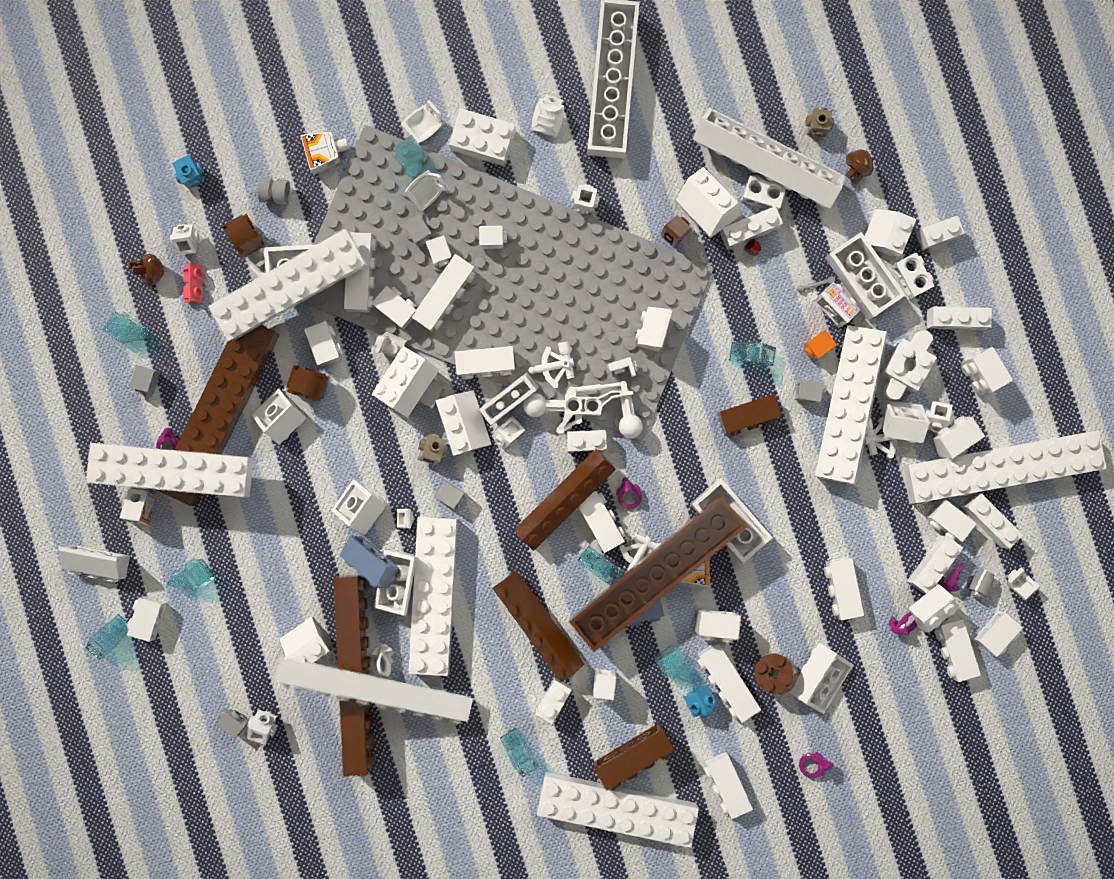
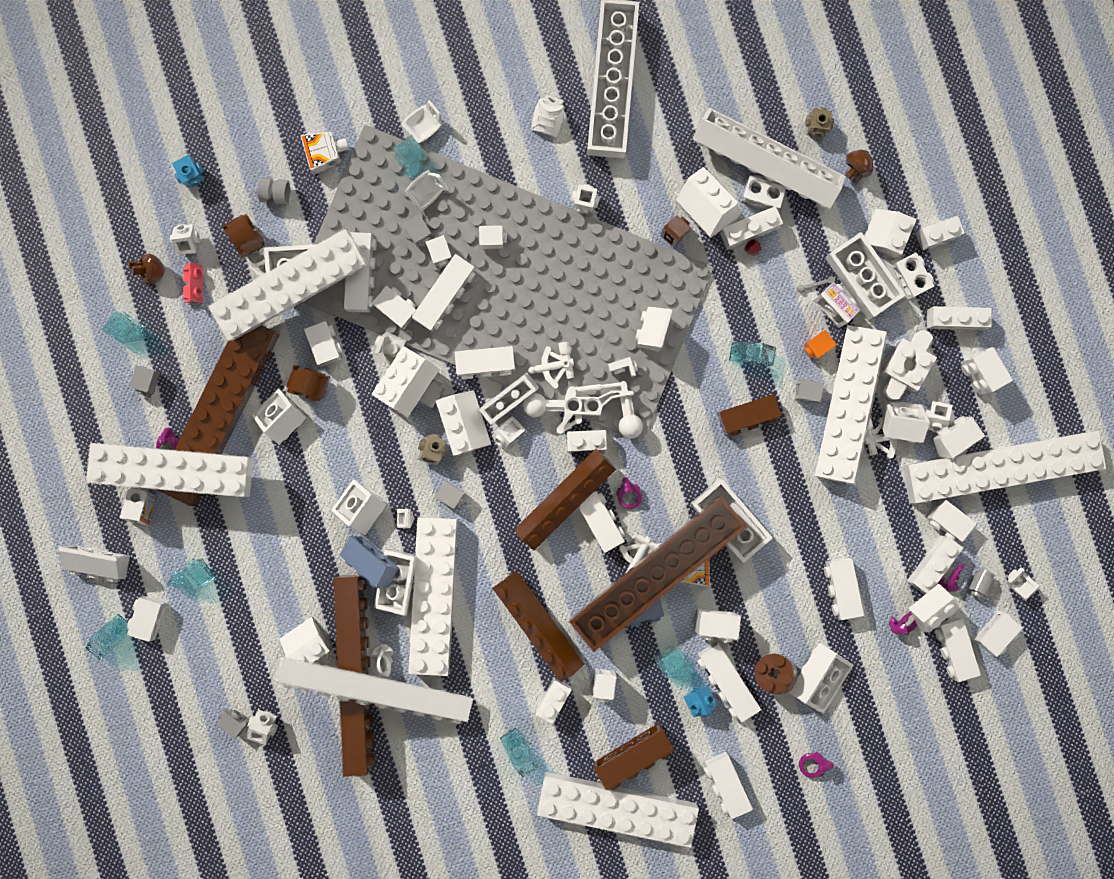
white brick [449,108,516,167] -> none
clear light blue slope [577,545,624,585] -> none
white brick [961,494,1023,549] -> none

